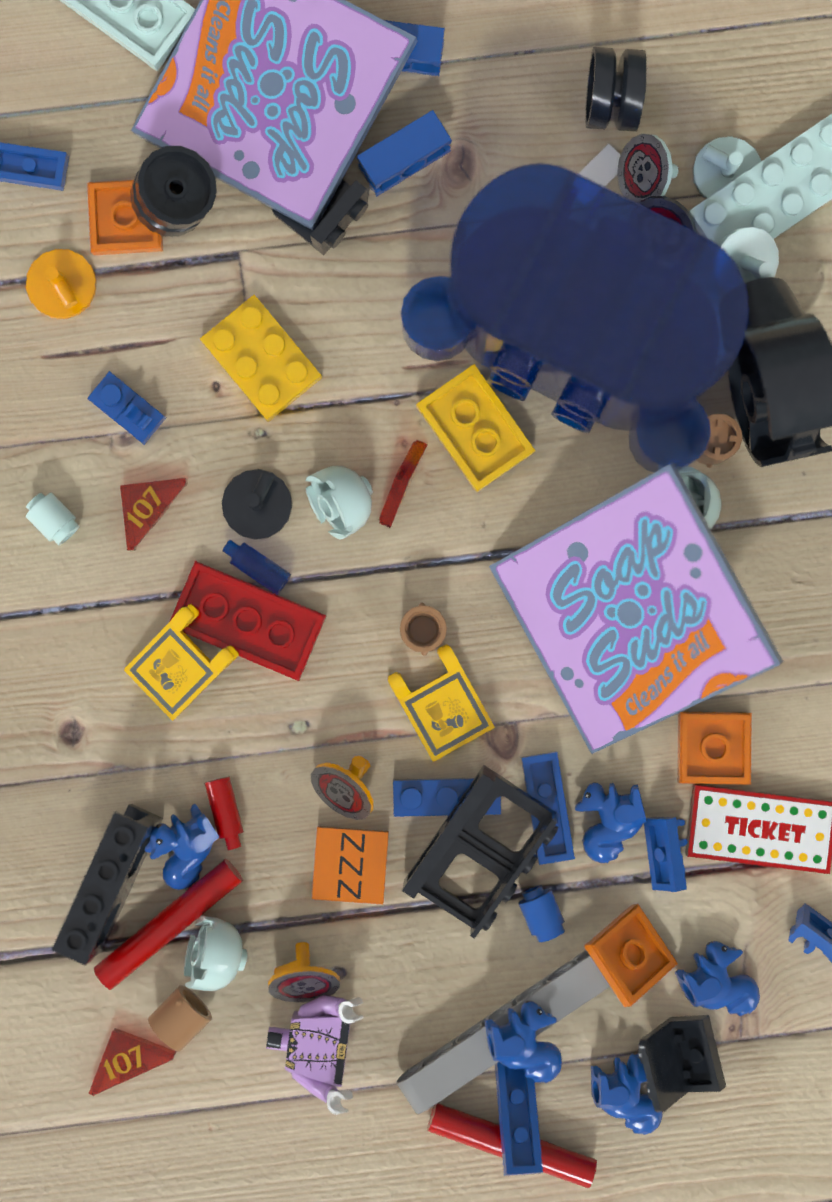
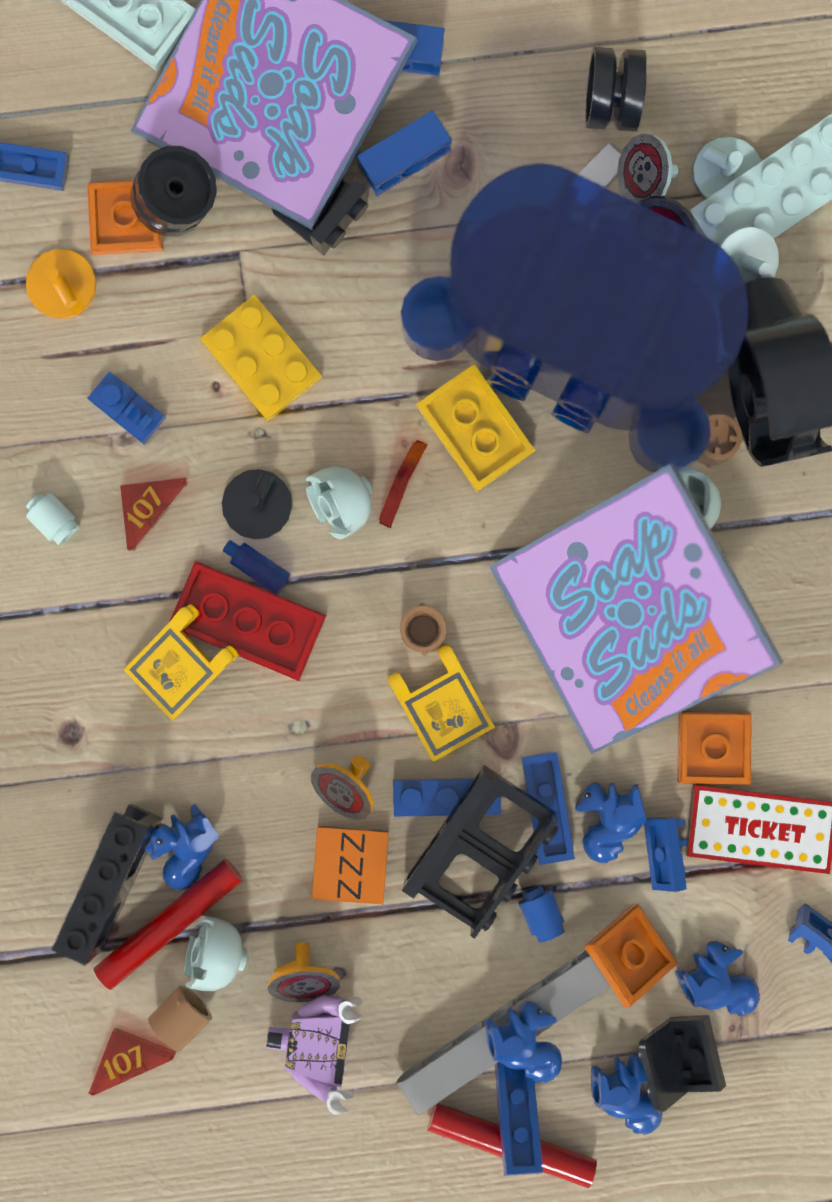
red cylinder [204,776,244,850] -> none

